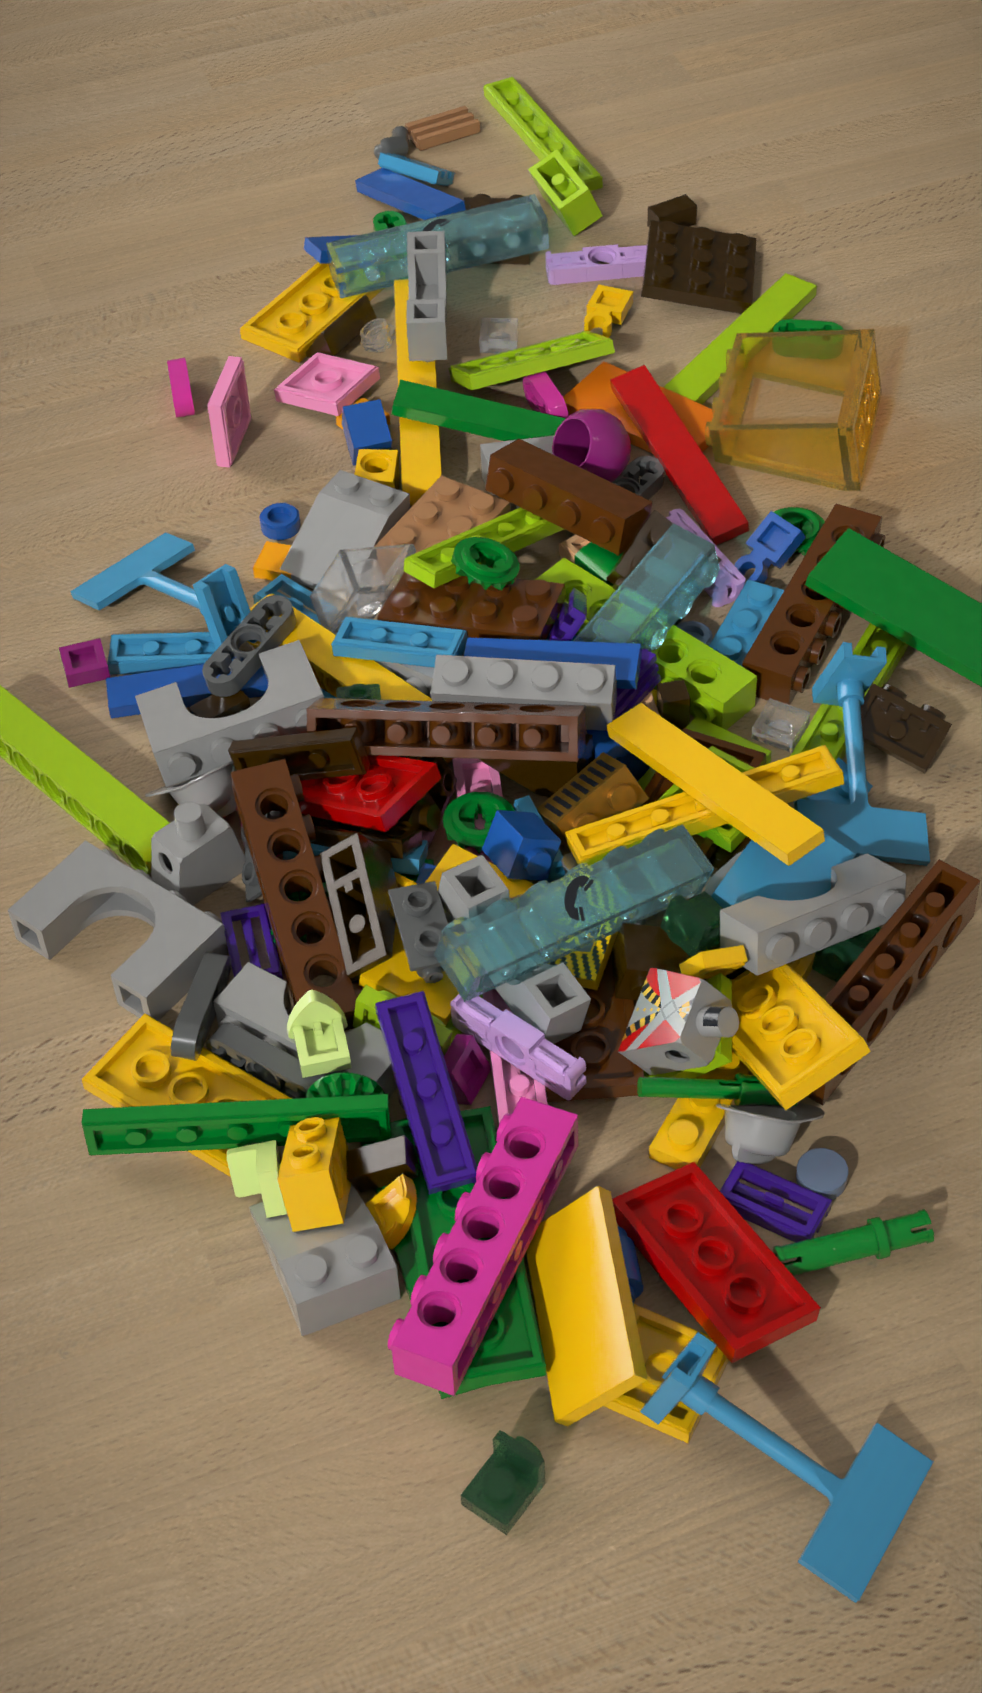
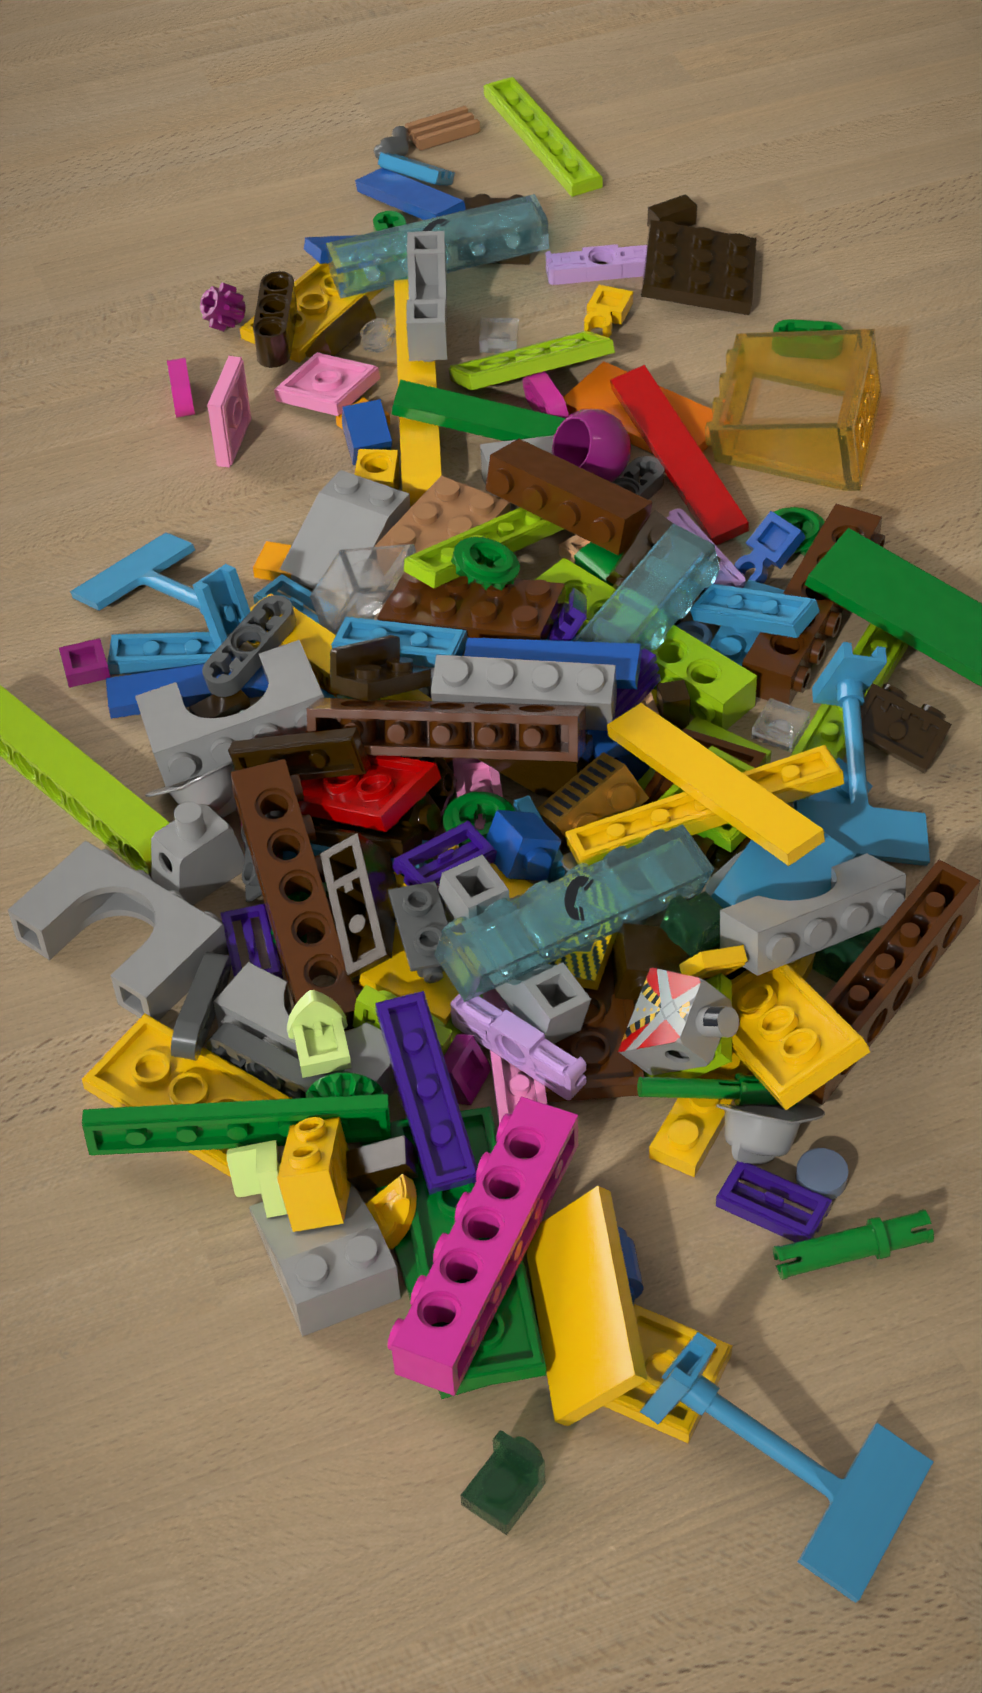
blue tile [260,503,301,540] -> none
lime brick [528,149,603,236] -> none
red plate [612,1162,821,1363] -> none
lime tile [663,273,817,404] -> none
none -> magenta gear [200,282,246,332]
none -> dark brown beam [253,271,297,368]
none -> dark brown bracket [330,635,431,702]
none -> dark purple tile [392,821,497,889]
none -> dark azure tile [690,583,820,638]

